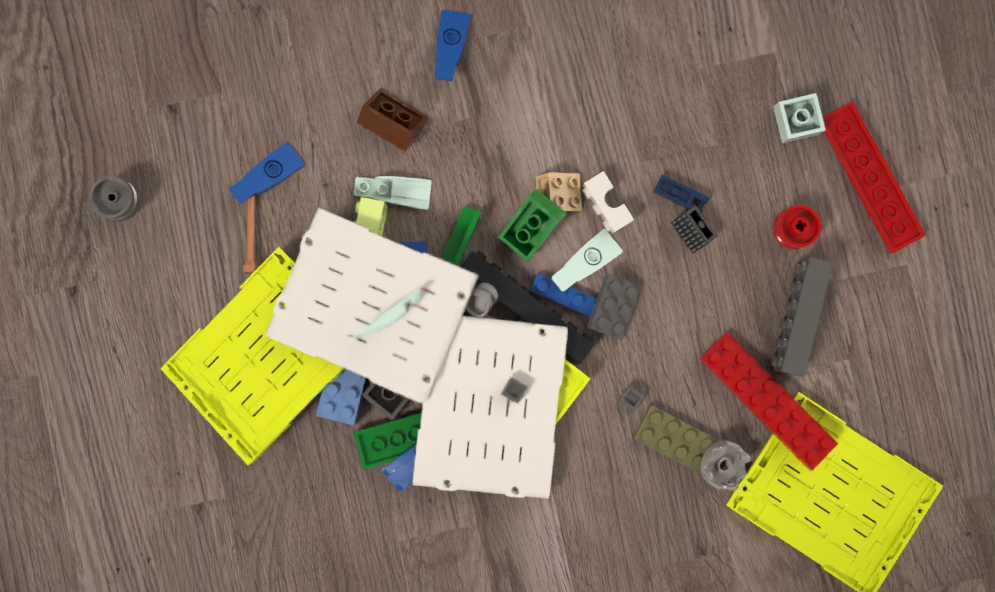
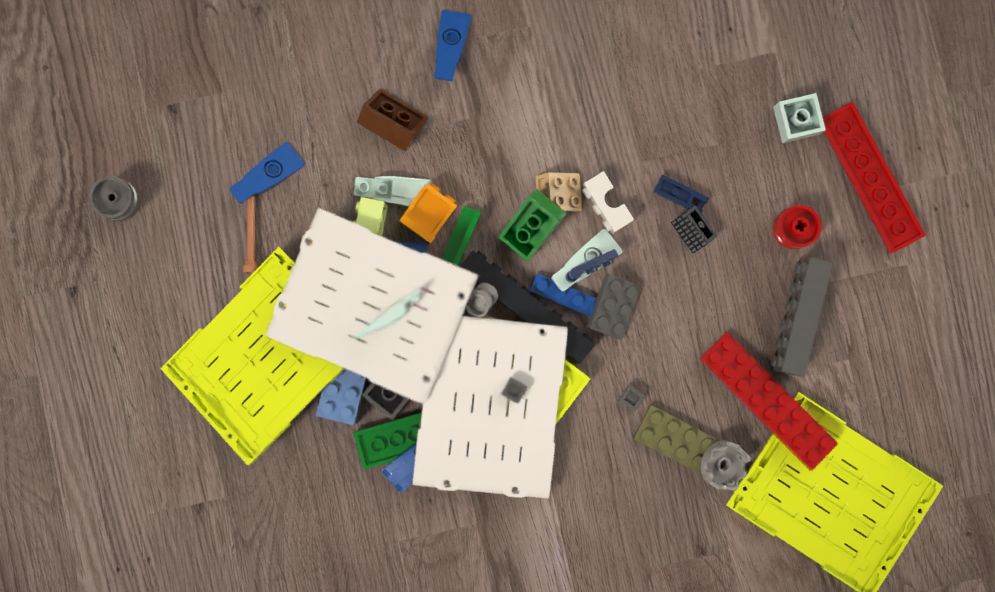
none -> light orange panel [399,183,457,244]
none -> dark blue plate [565,249,619,283]

